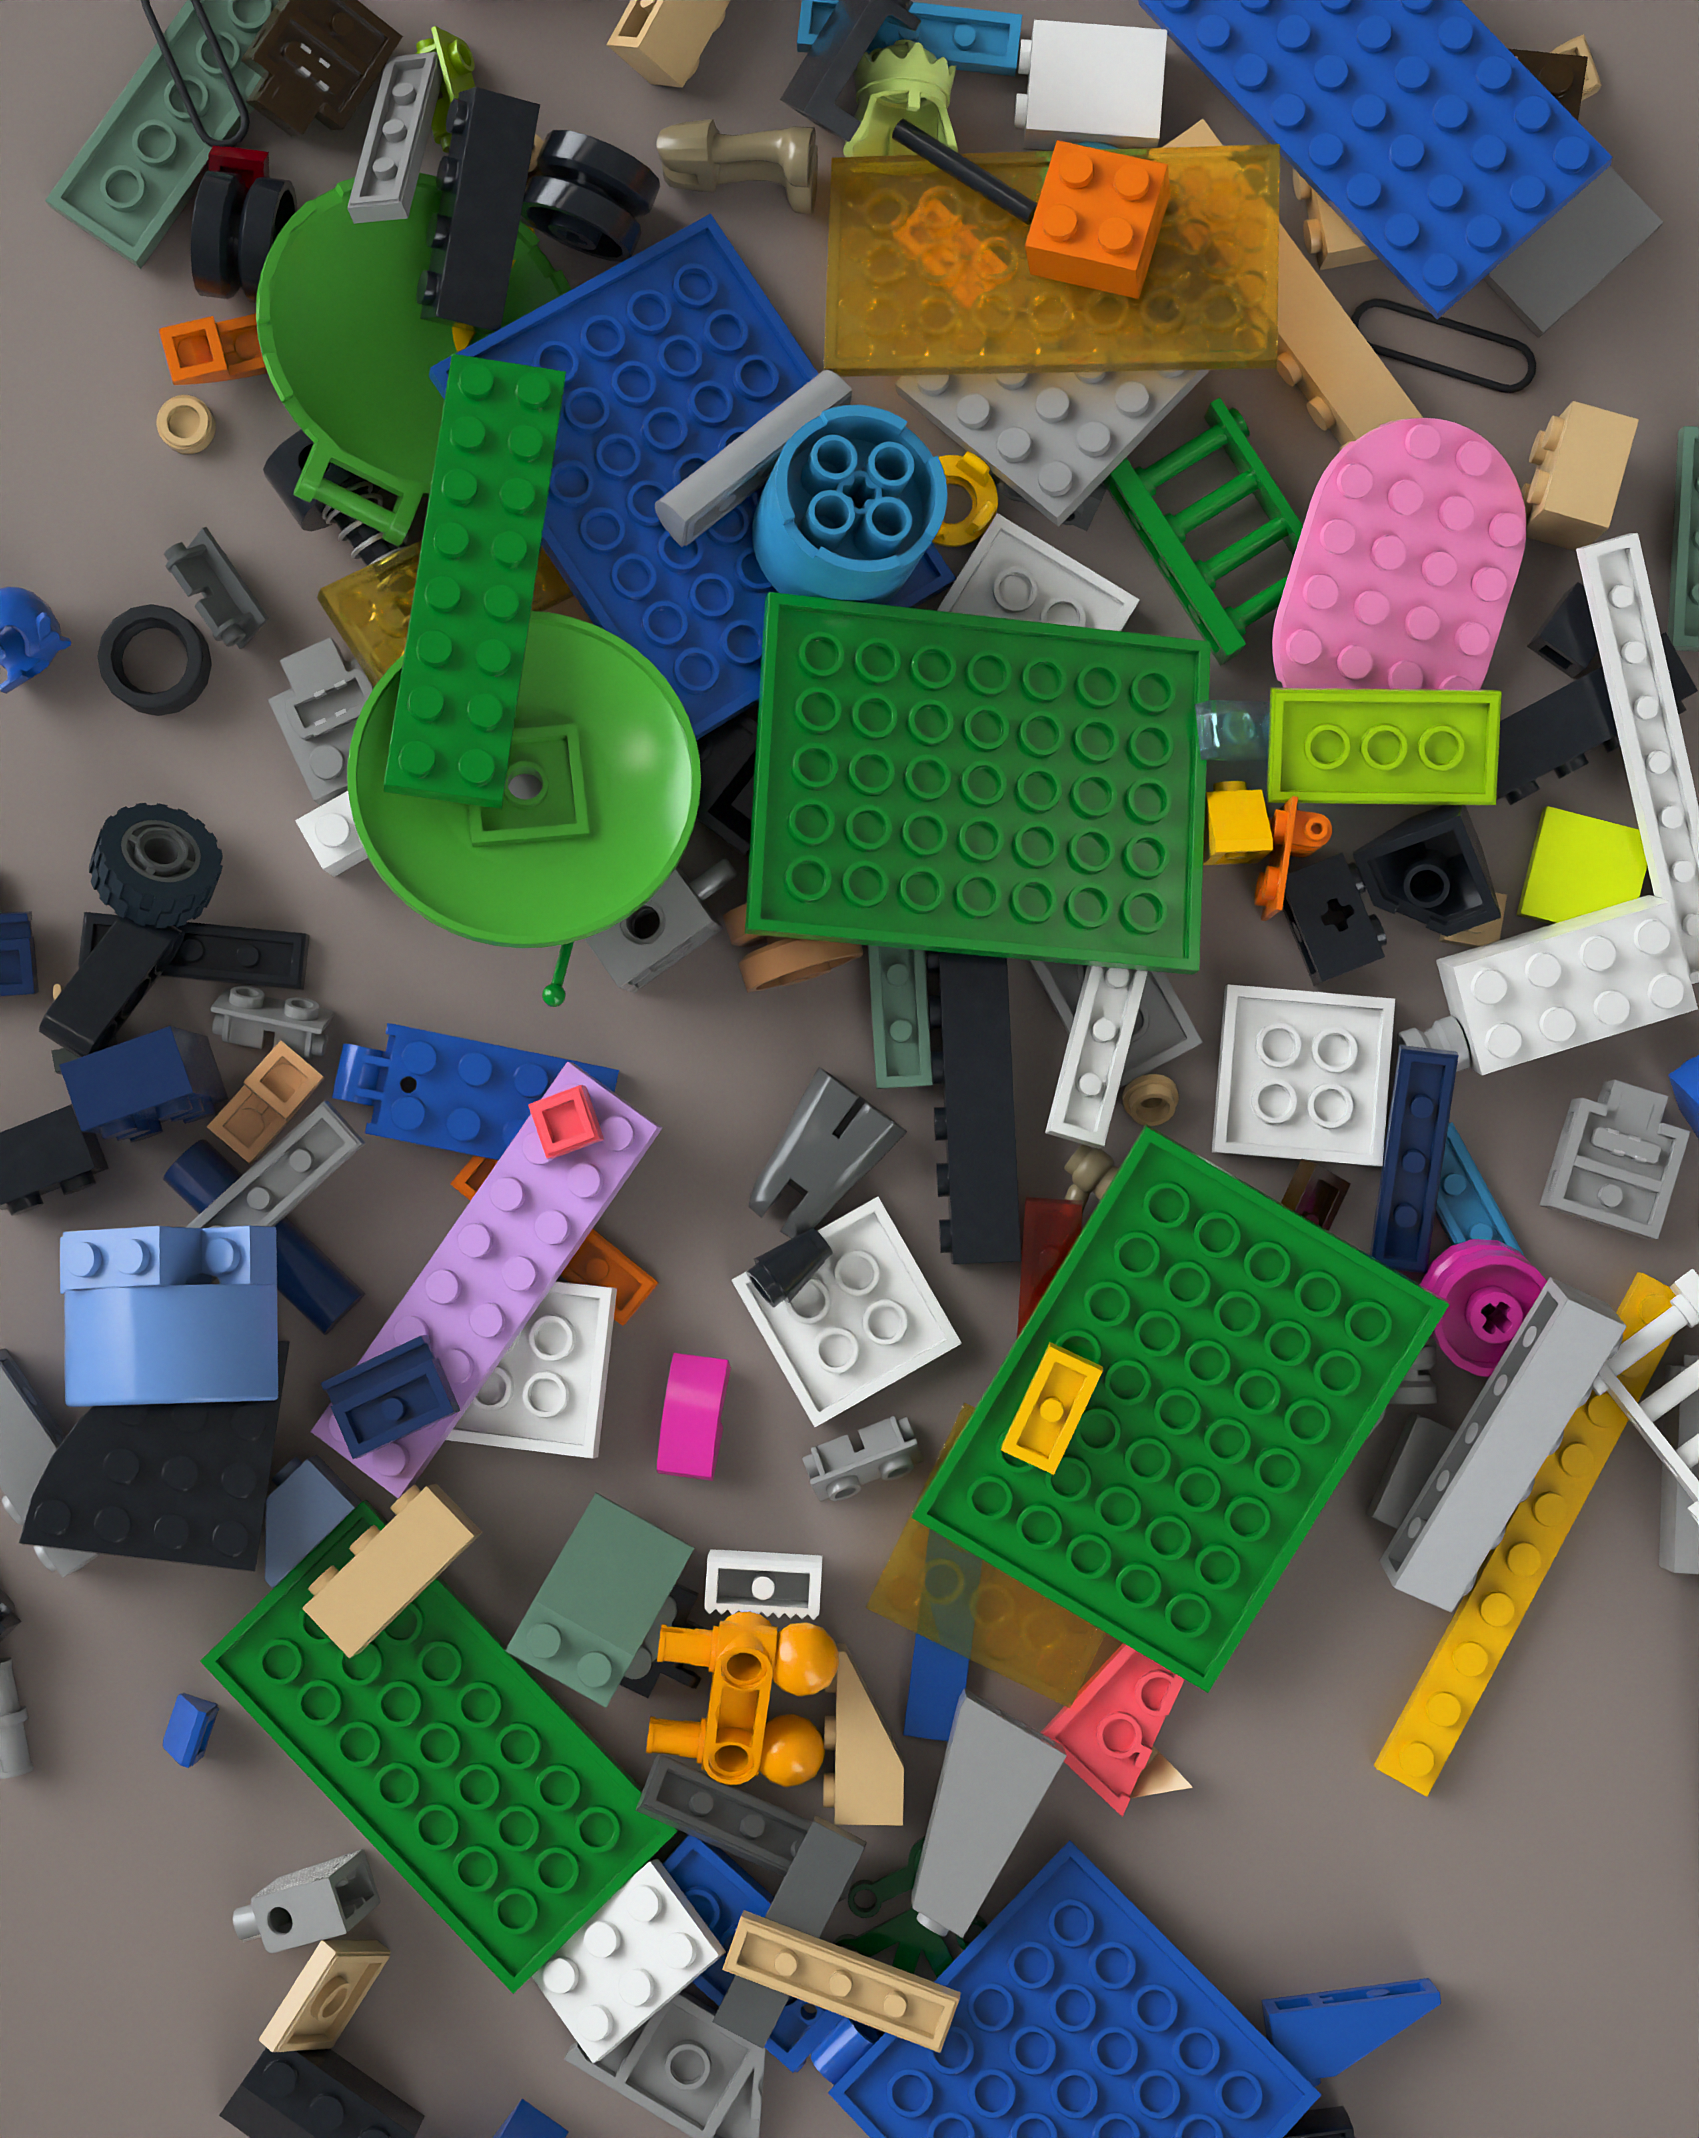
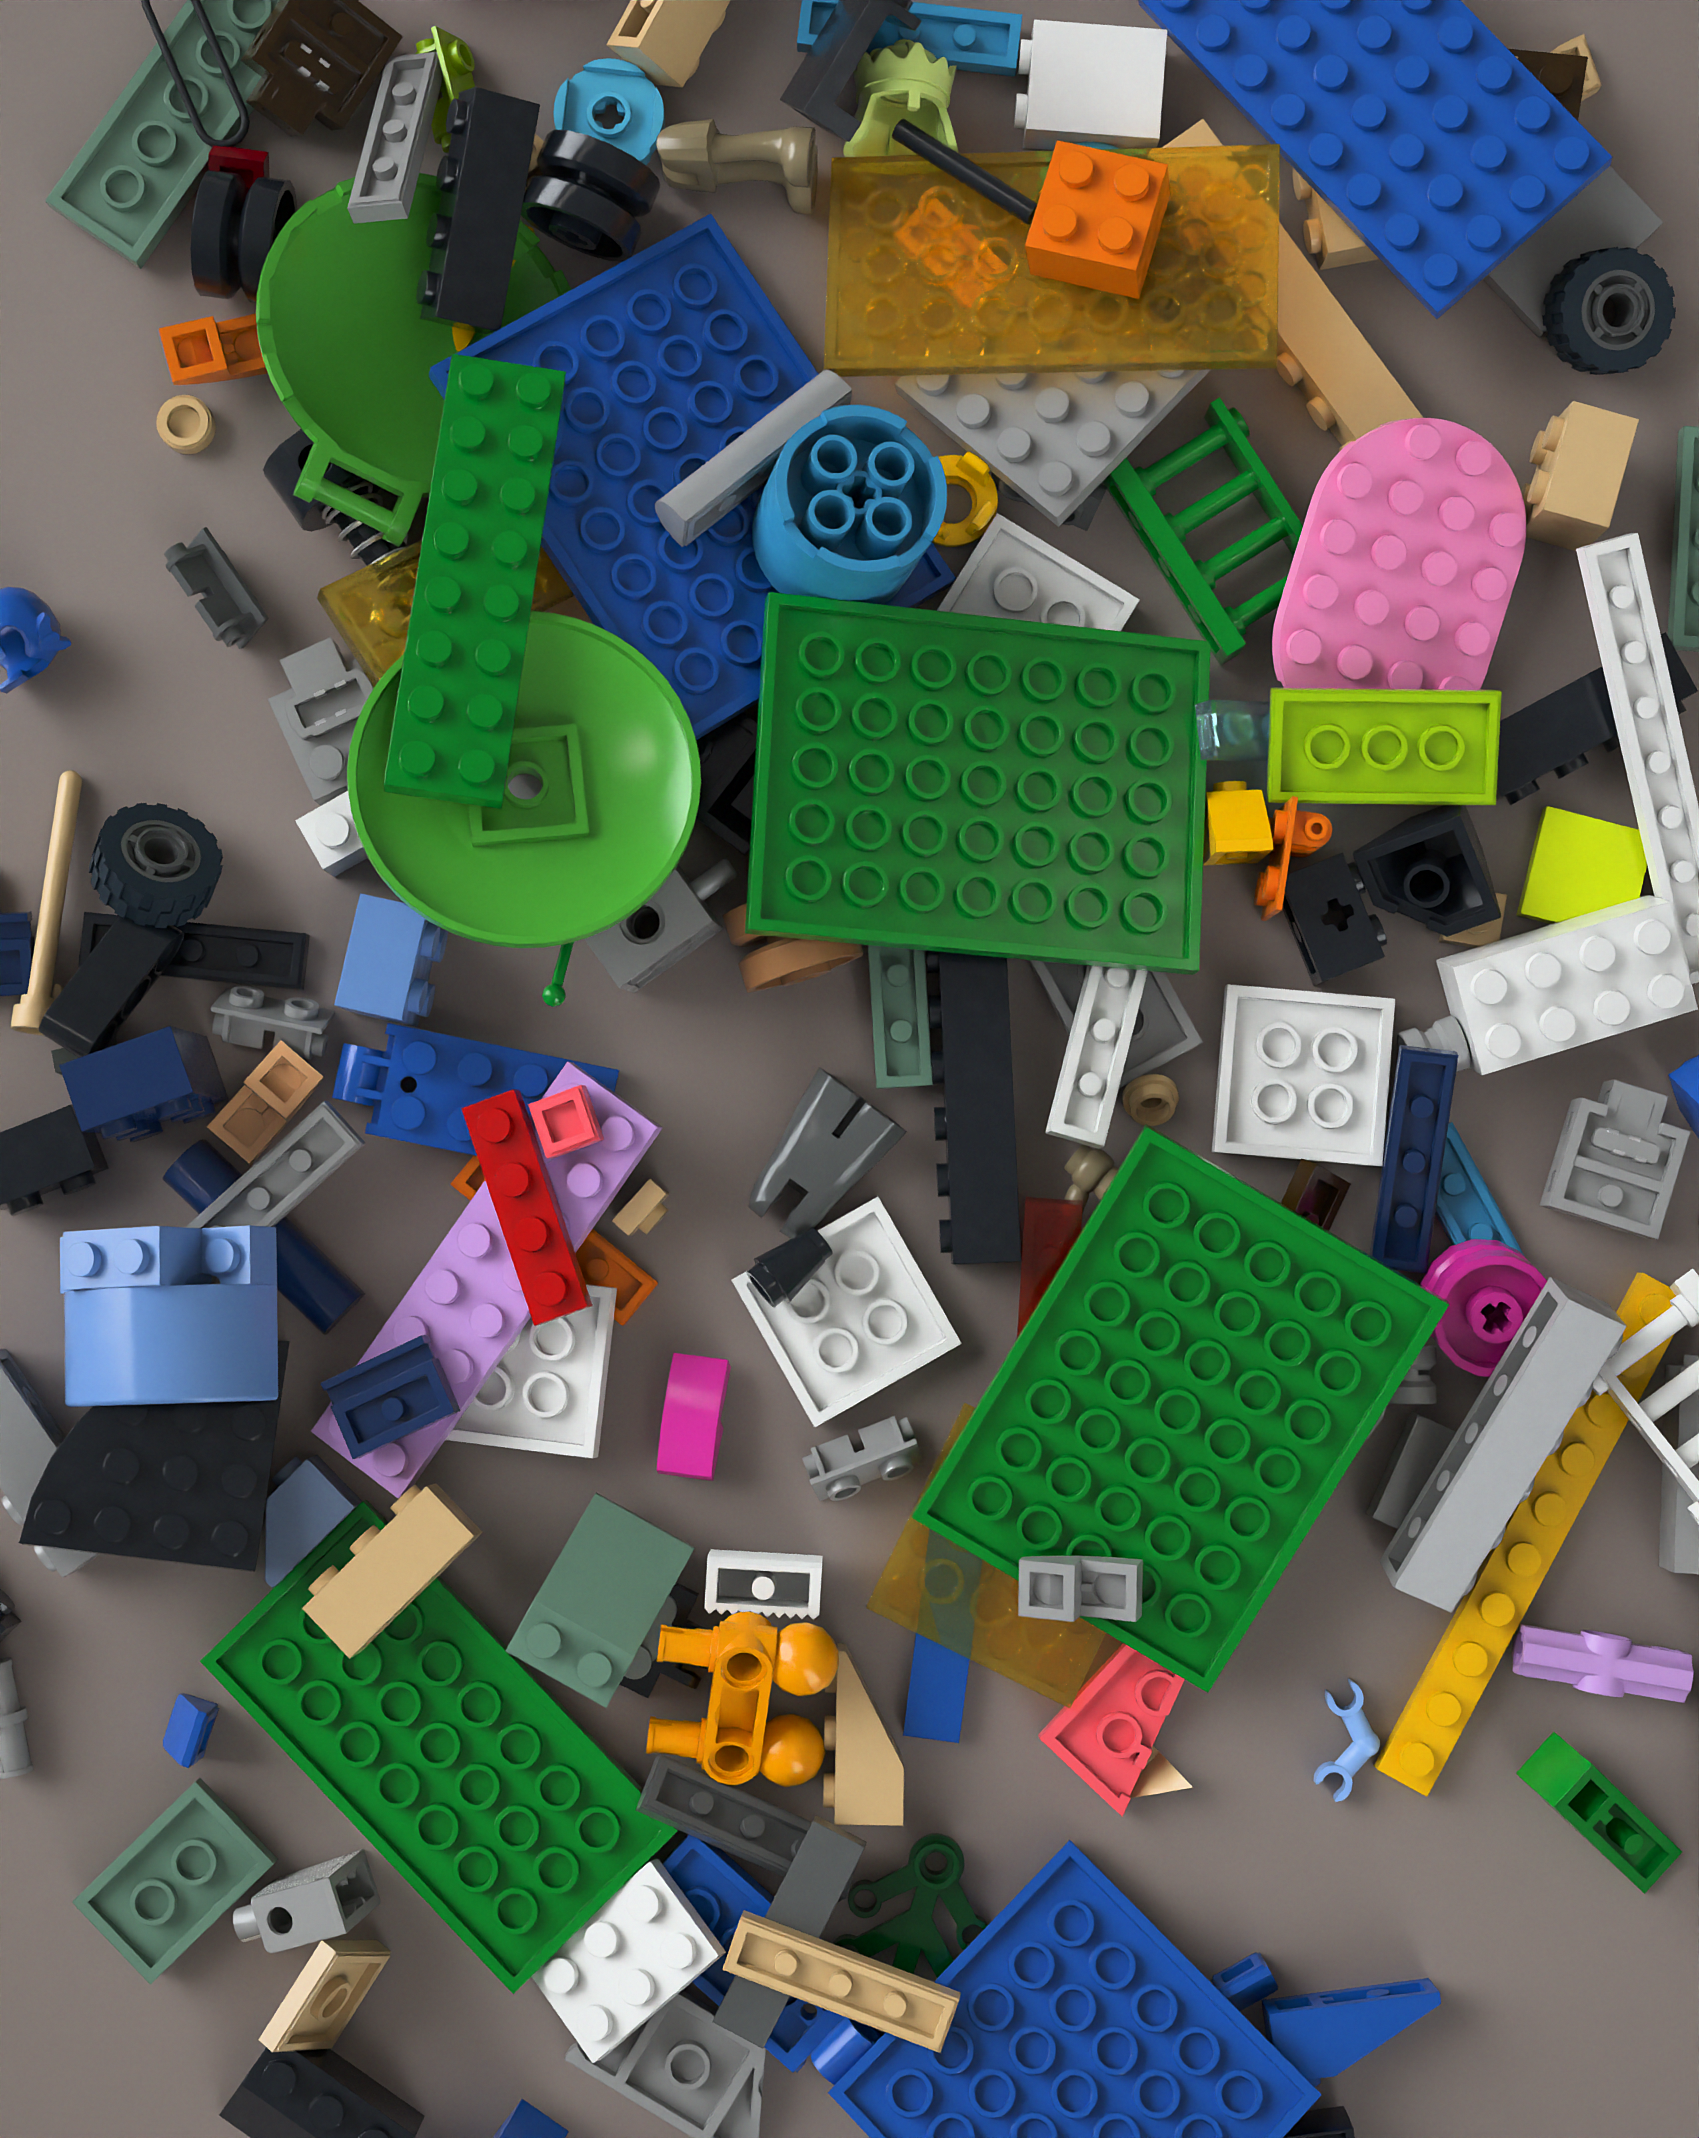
black tyre [97,604,212,716] -> none
light grey slope [911,1688,1067,1938] -> none
yellow plate [1001,1342,1103,1475] -> none
black piece [1351,298,1536,393] -> none
black brick [1527,582,1599,678] -> none
none -> tan piece [10,770,82,1036]
none -> sand green plate [72,1778,278,1985]
none -> medium blue brick [334,893,448,1028]
none -> red plate [461,1089,593,1326]
none -> medium azure plate [553,58,665,165]
none -> tan plate [612,1179,669,1236]
none -> light grey slope [1018,1556,1143,1622]
none -> blue slope [1211,1952,1278,2011]
none -> light blue arm [1313,1678,1380,1802]
none -> lavender piece [1512,1624,1694,1703]
none -> green slope [1516,1732,1682,1894]
none -> black wheel [1542,247,1676,375]

